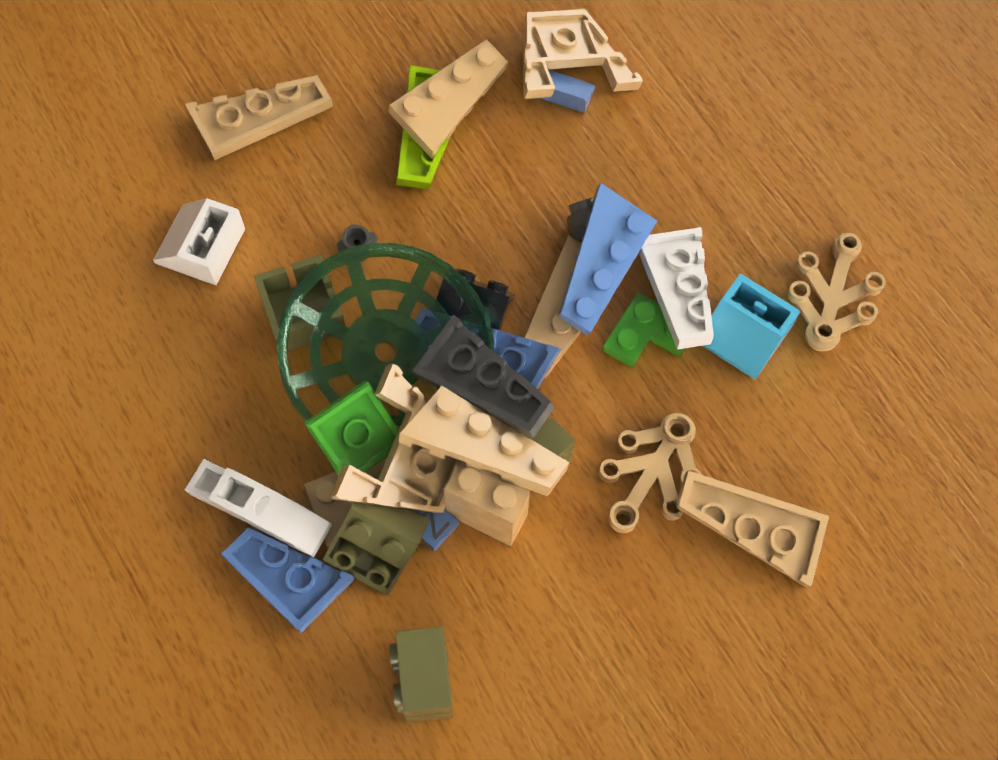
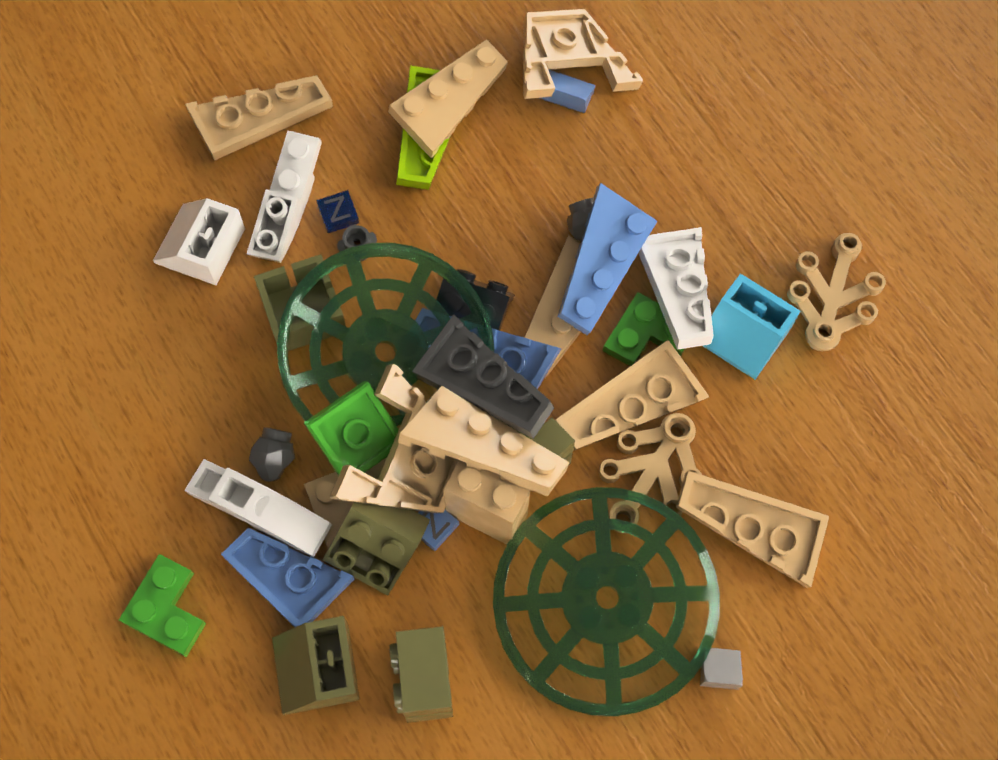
none -> bright green plate [119,554,206,657]
none -> white slope [247,130,322,263]
none -> dark grey rock [249,427,295,482]
none -> olive slope [272,616,360,715]
none -> clear blue tile [316,190,360,233]
none -> clear green dish [493,487,720,716]
none -> tan wing [555,340,709,450]
none -> light grey slope [700,647,743,690]

